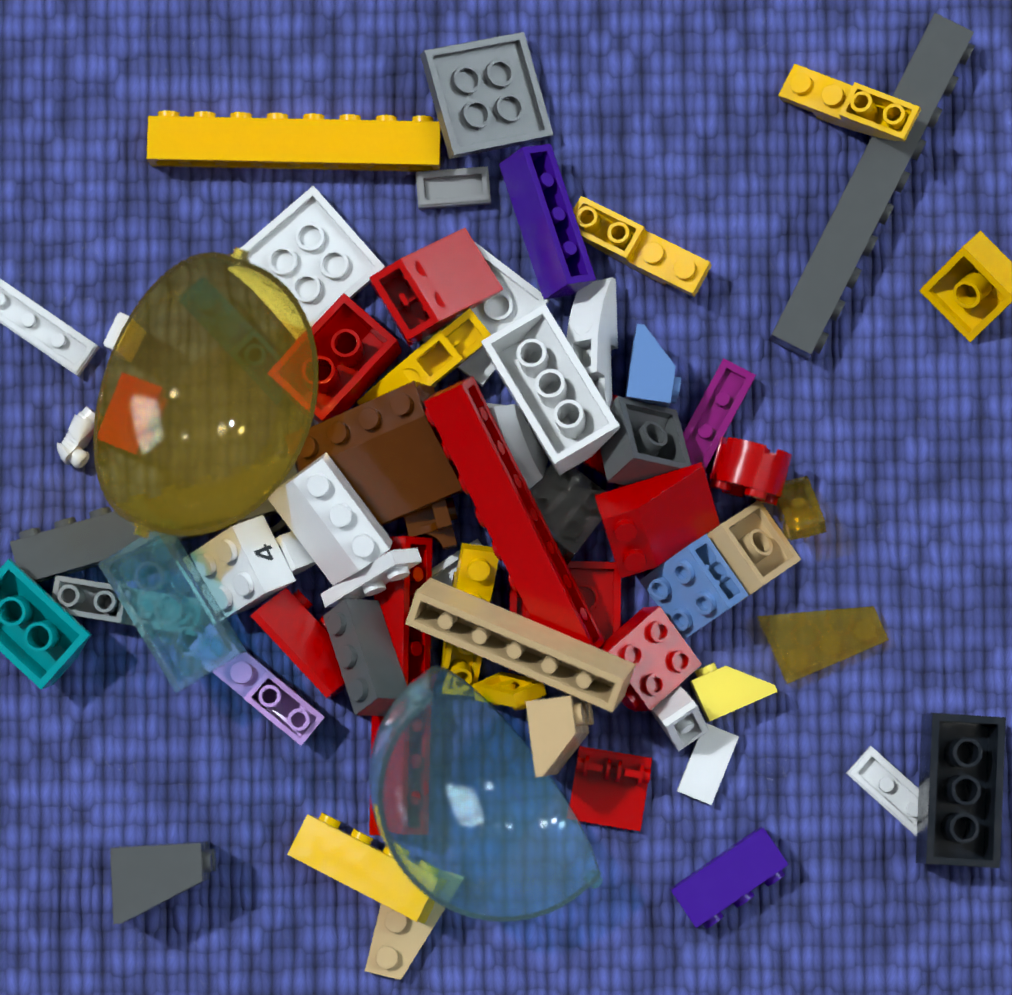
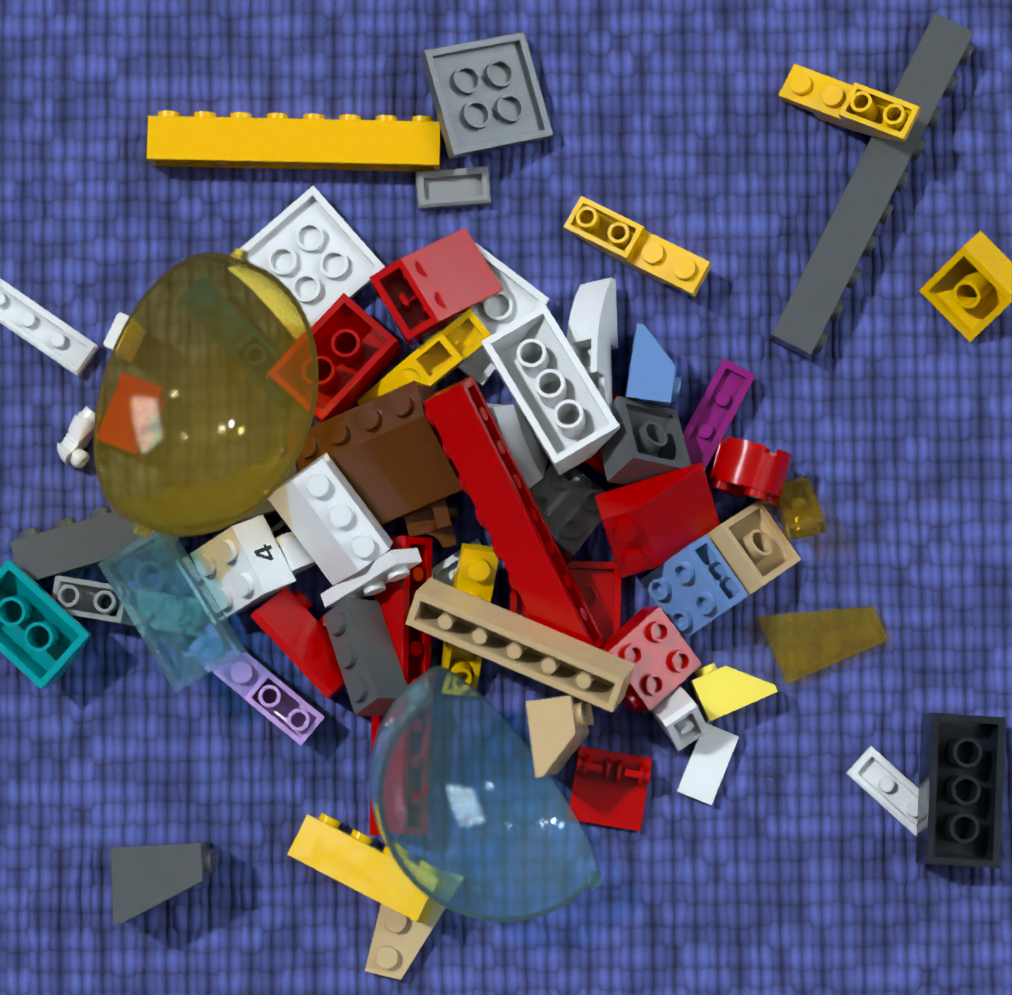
yellow plate [472,672,546,710] -> none
dark purple brick [499,144,596,300] -> none
dark purple brick [669,826,789,929] -> none

